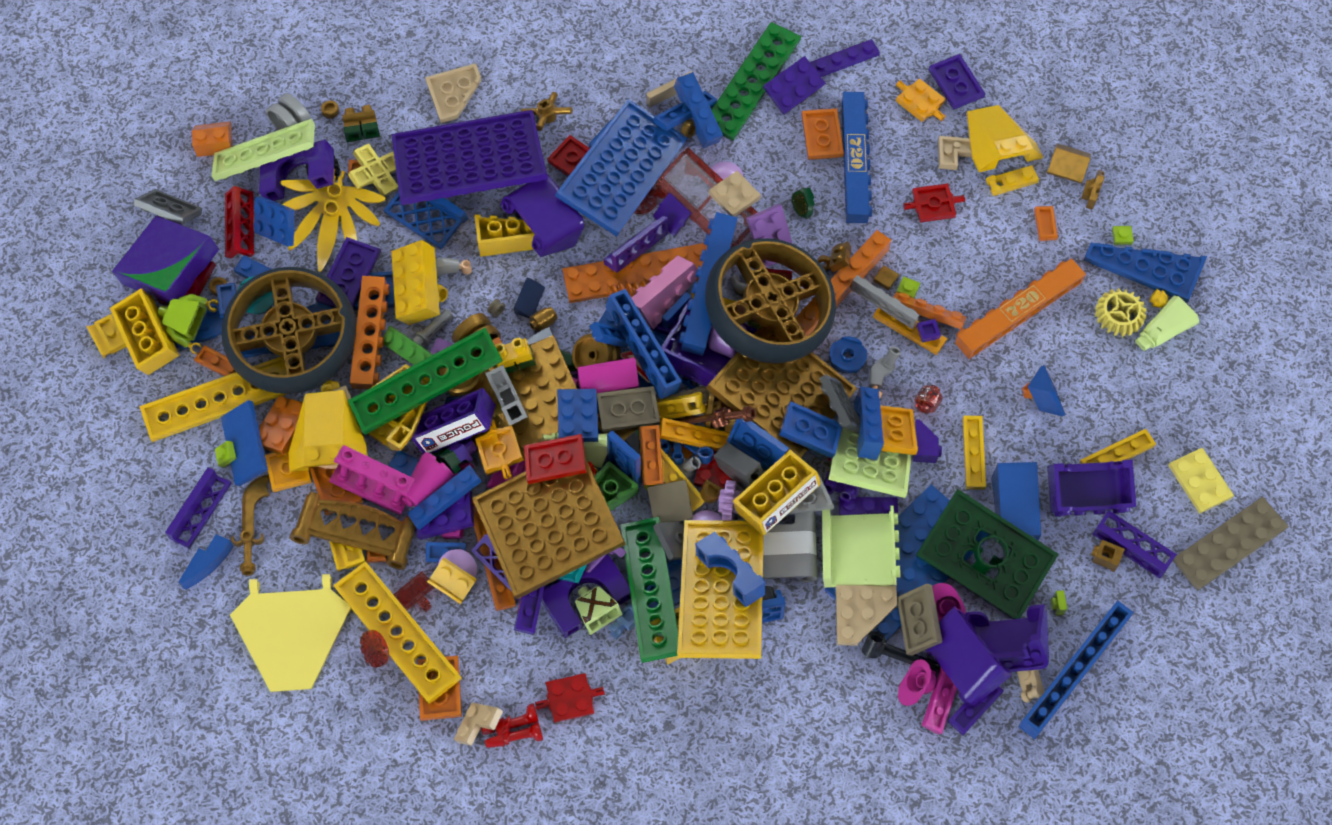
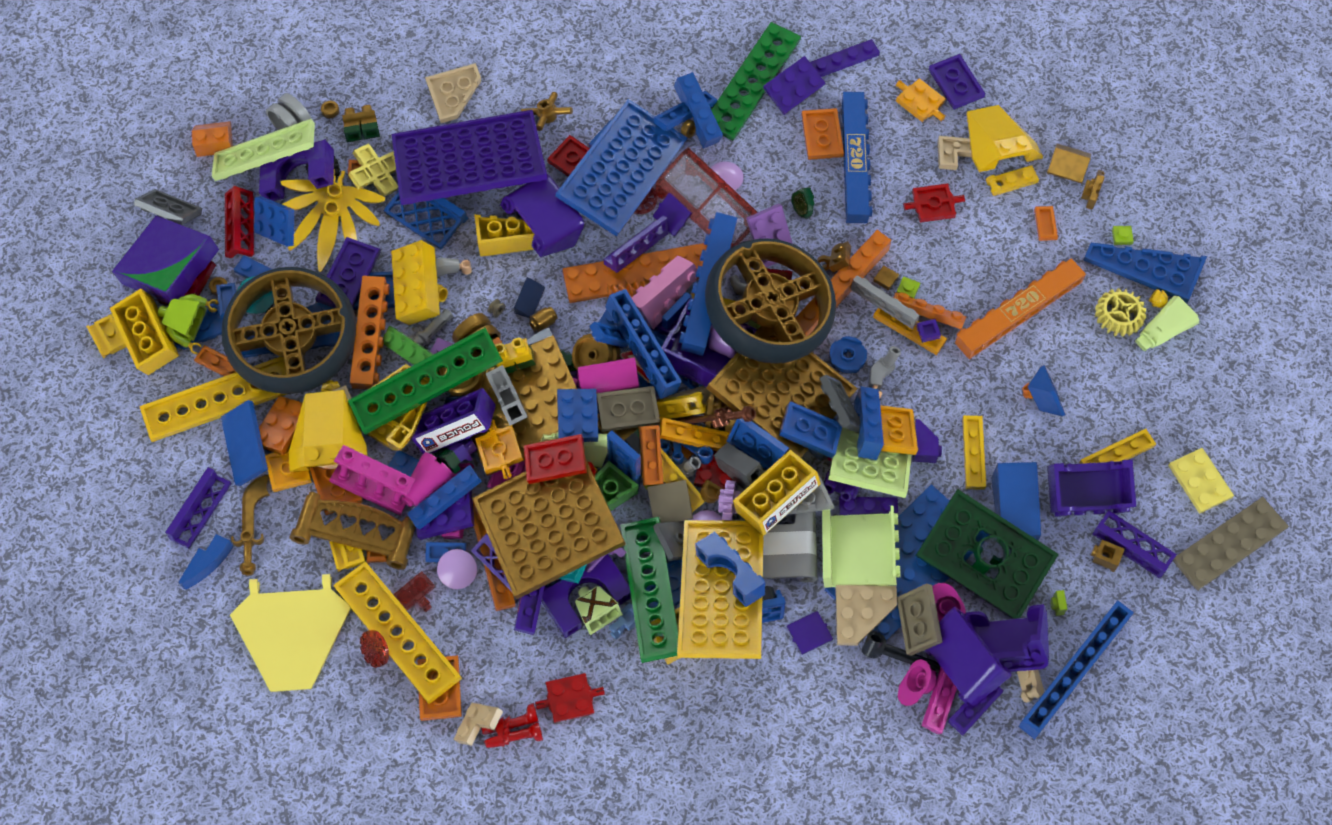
lime plate [215,441,236,467] -> none
yellow plate [427,557,477,604] -> none
tan tile [646,71,692,108] -> none
tan plate [709,171,761,217] -> none
clear red head [914,385,943,414] -> none
none -> dark purple piece [786,611,833,655]

